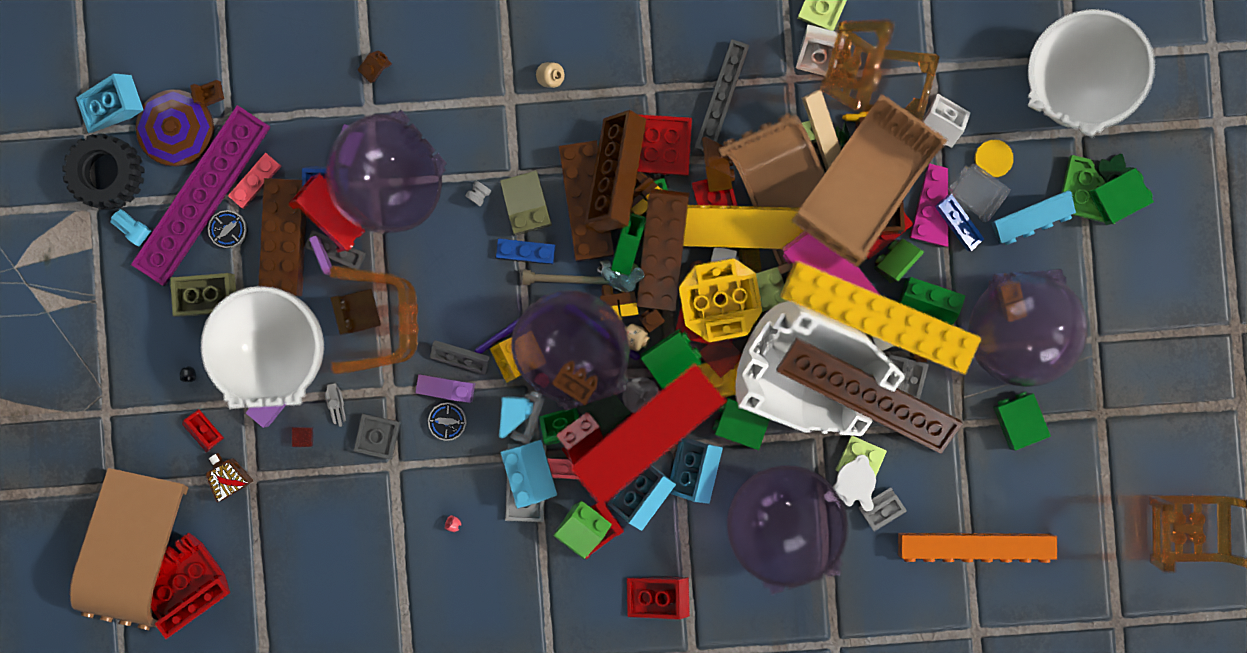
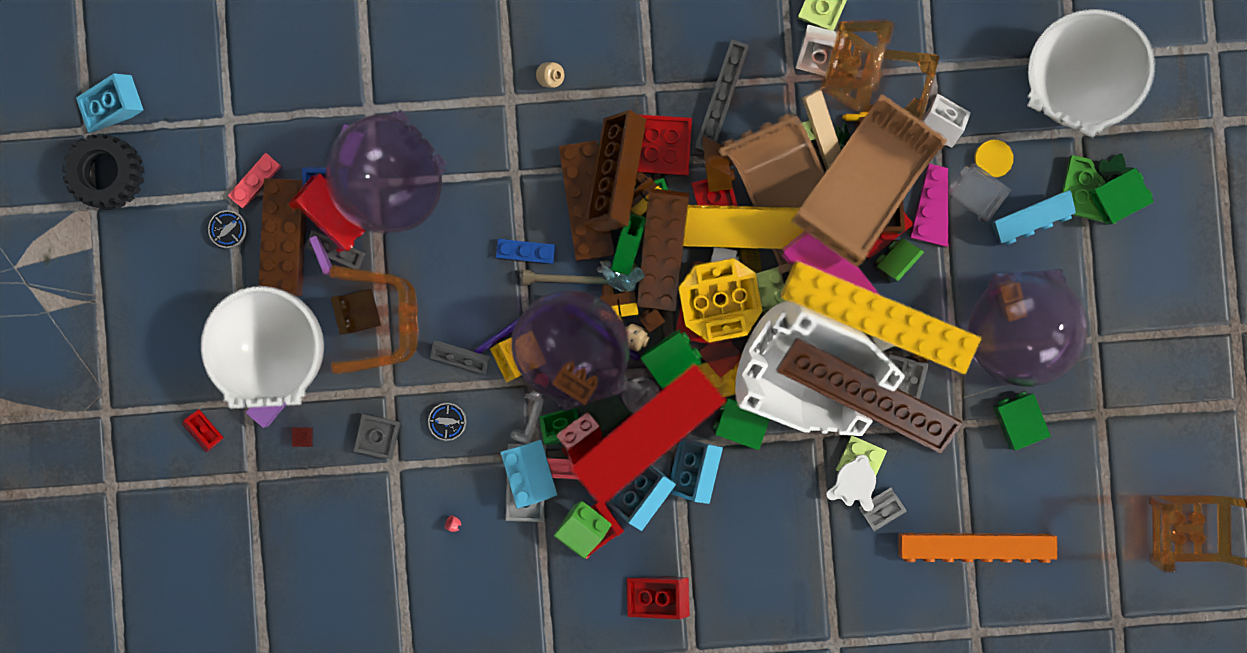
medium nougat panel [70,468,188,630] -> none
medium azure piece [110,209,152,246] -> none
magenta plate [131,105,271,286] -> none
dish [136,90,214,167] -> none
red slope [151,533,230,639] -> none
olive brick [170,273,236,317] -> none
black hinge [180,366,196,382] -> none
reddish brown bracket [190,80,224,107] -> none
torso [206,453,254,503] -> none
light grey piece [325,383,346,427] -> none
reddish brown bracket [357,51,392,83] -> none
medium lavender slope [416,374,475,403] -> none
light grey wheel [465,180,491,207] -> none
olive slope [500,170,552,236] -> none
medium azure slope [500,396,534,438] -> none
clear purple windscreen [727,466,848,595] -> none
green slope [898,277,966,326] -> none
plate [935,194,984,251] -> none

